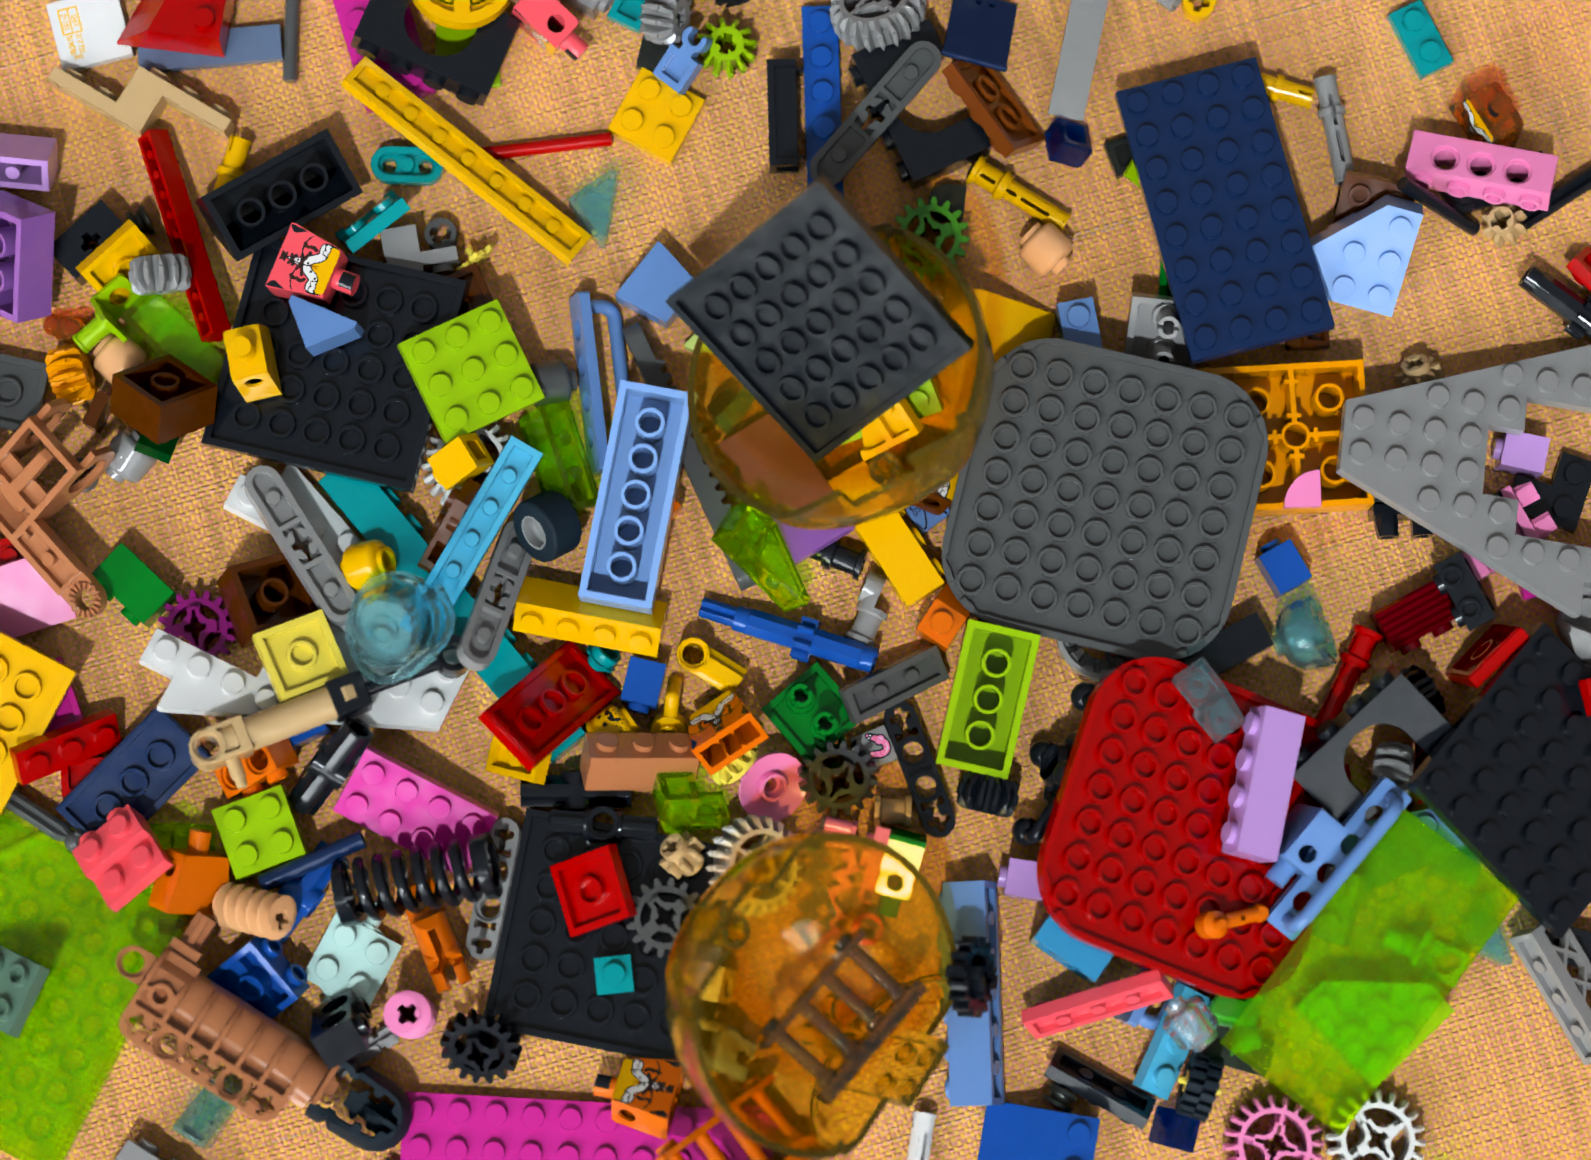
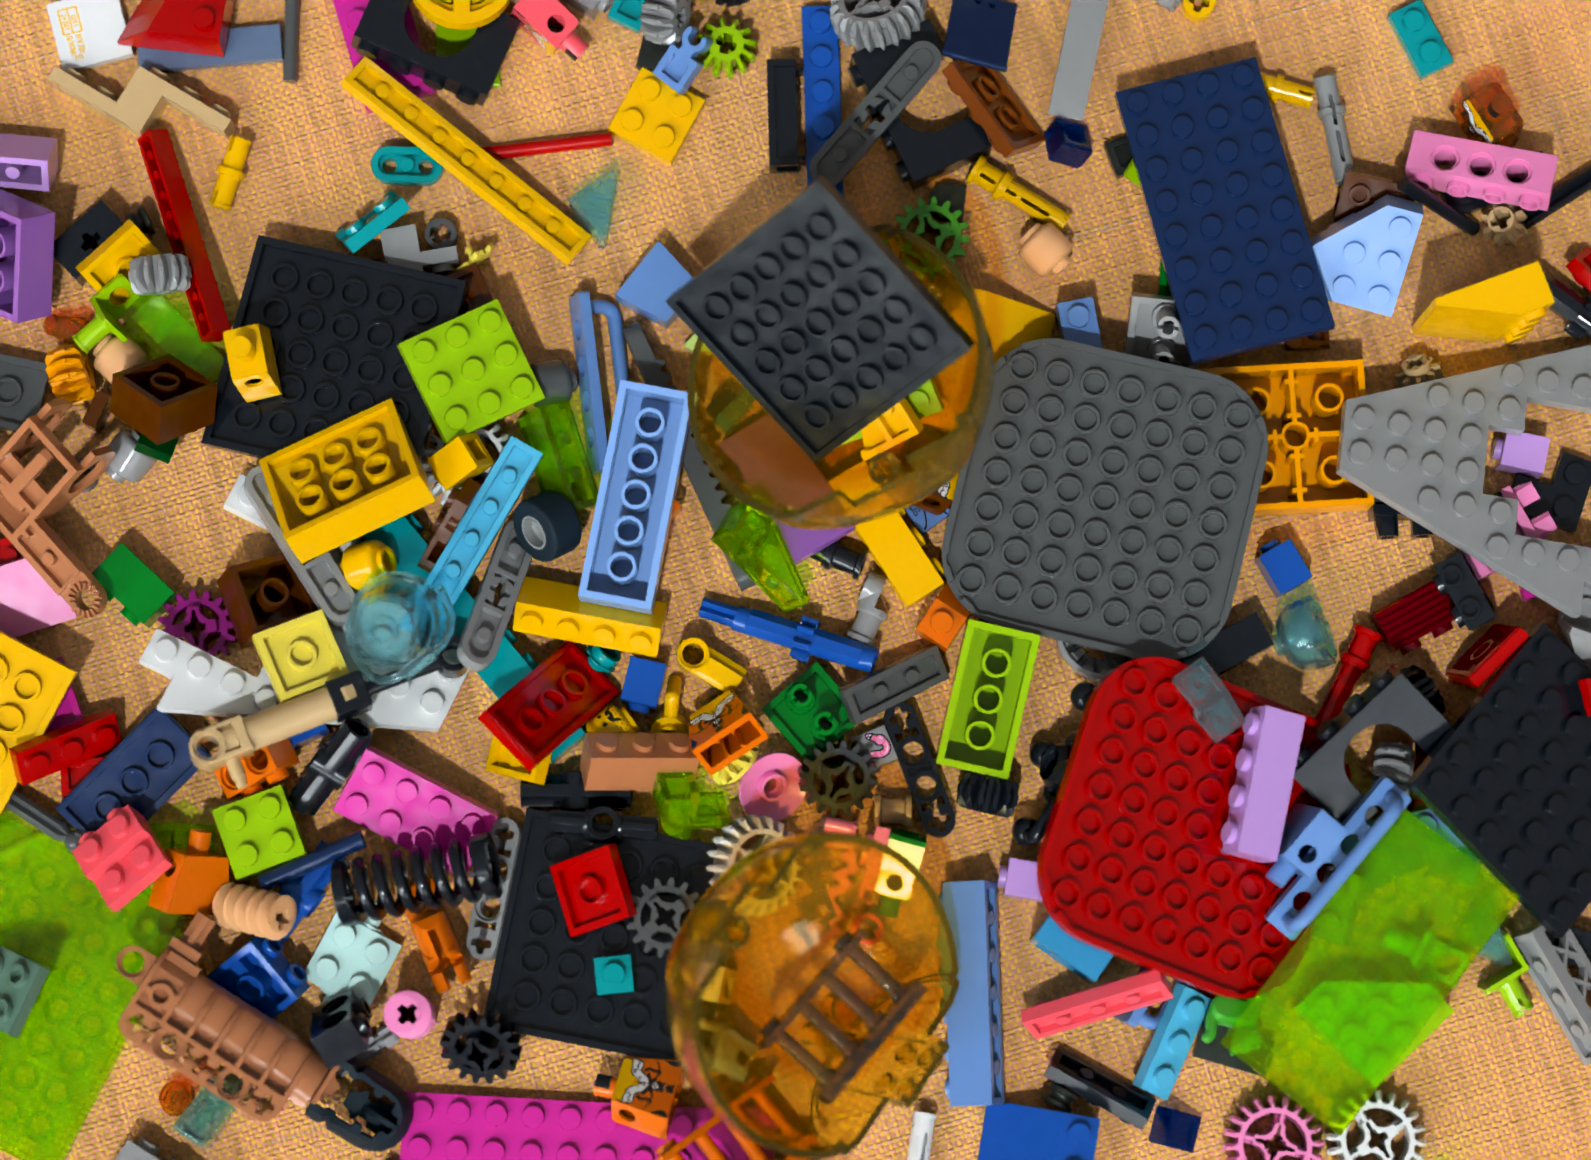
black slope [195,129,363,262] -> none
torso [265,222,360,305] -> none
medium blue slope [288,295,364,357] -> none
tan gear [659,831,705,879] -> none
black gear [945,936,998,1018] -> none
clear head [1163,996,1218,1053] -> none
black wheel [1175,1049,1224,1122] -> none
orange piece [1195,904,1269,939] -> none
bright pink tile [1283,469,1322,509] -> none
none -> clear orange plate [159,1080,195,1117]
none -> yellow slope [259,398,436,564]
none -> yellow slope [1411,261,1555,345]
none -> lime bracket [1477,930,1534,1018]

